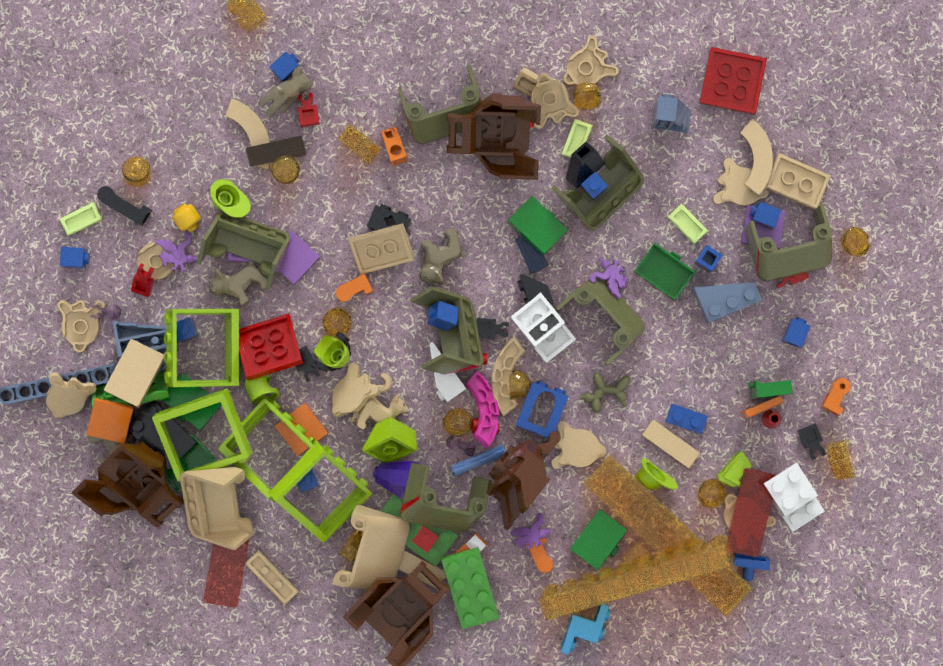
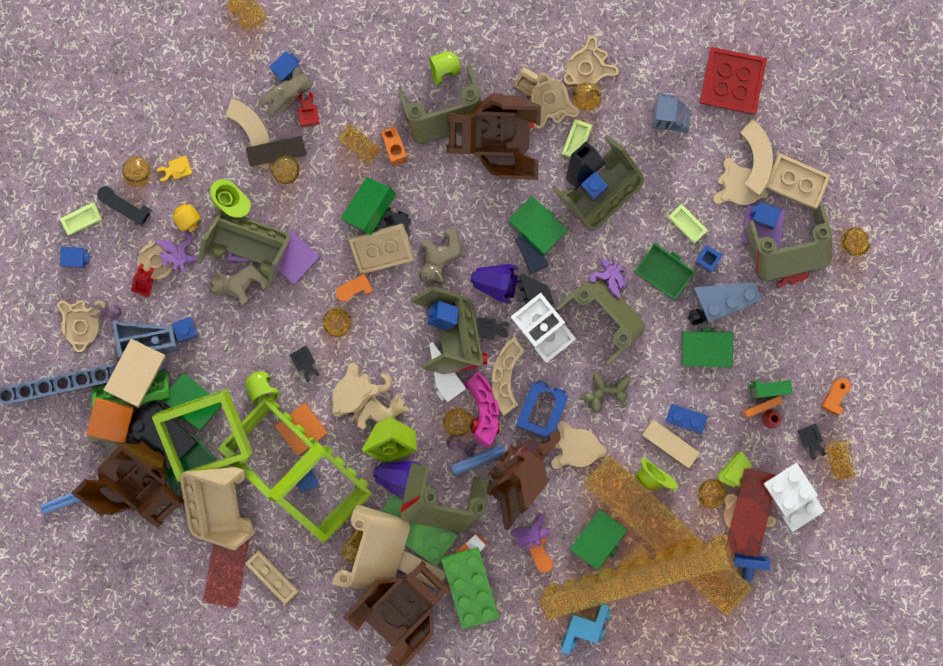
tan tile [46,373,97,418] -> none
lime window [164,309,239,387] -> none
red plate [239,313,303,381] -> none
lime cap [314,332,352,373] -> none
red brick [412,525,439,553] -> none
clear yellow hair [509,370,530,400] -> none
blue brick [782,317,811,348] -> none
none -> medium blue axle [41,493,80,514]
none -> yellow plate [157,155,193,182]
none -> green container [340,177,397,236]
none -> lime helmet [429,51,461,85]
none -> dark purple cone [470,264,518,304]
none -> green container [682,327,733,367]
none -> black plate [687,309,706,325]

